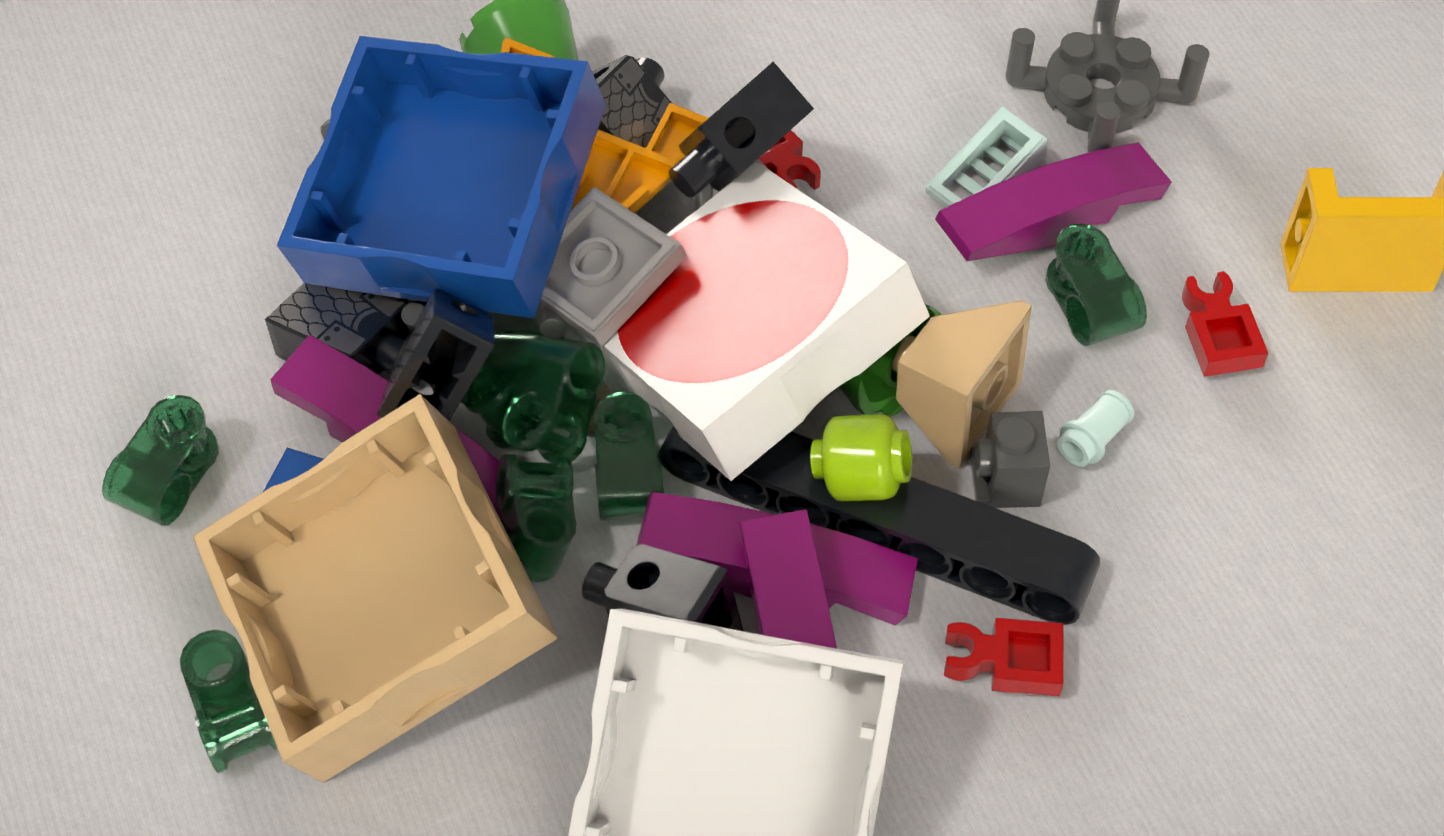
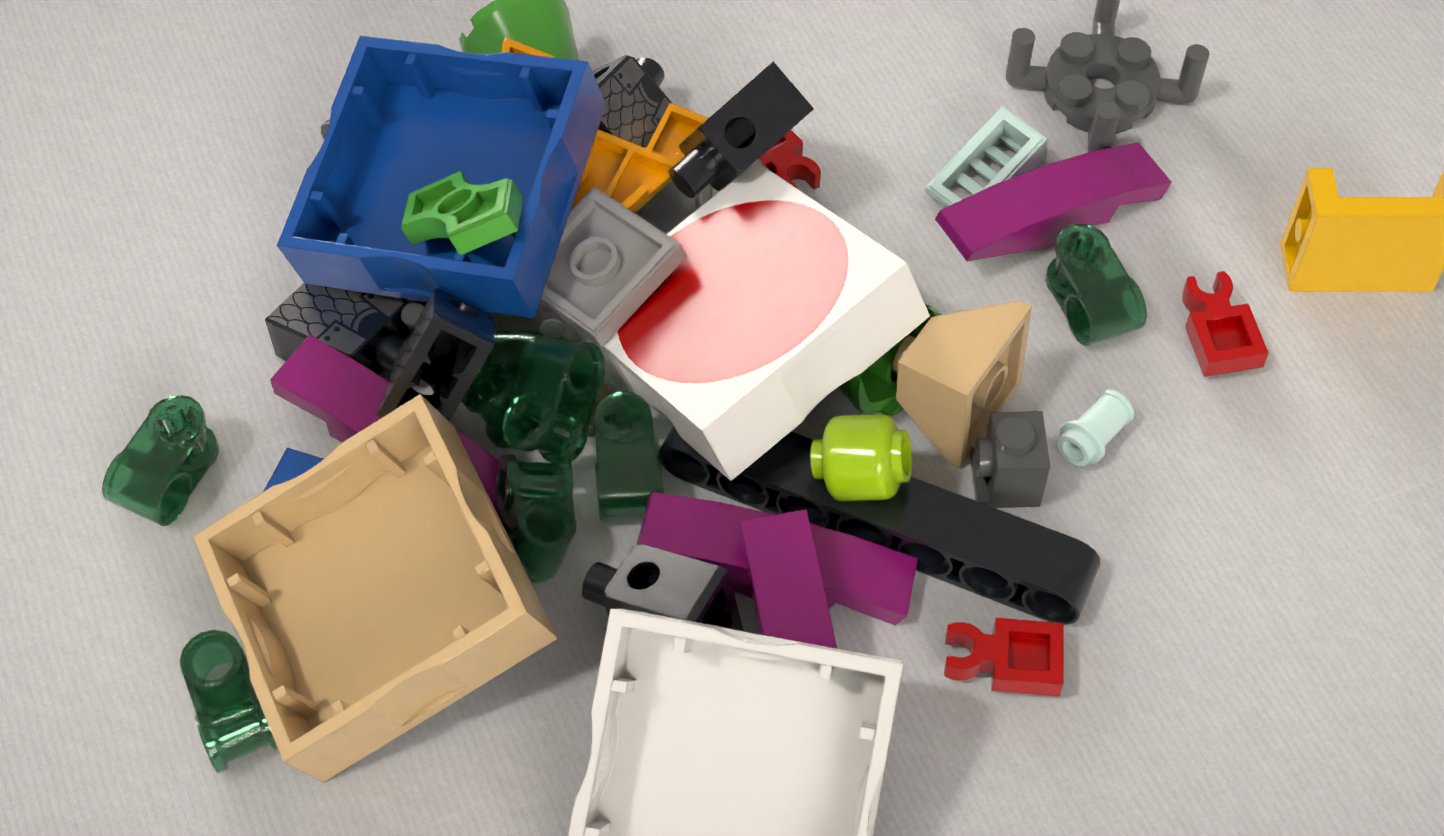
none -> bright green tile [401,170,523,256]

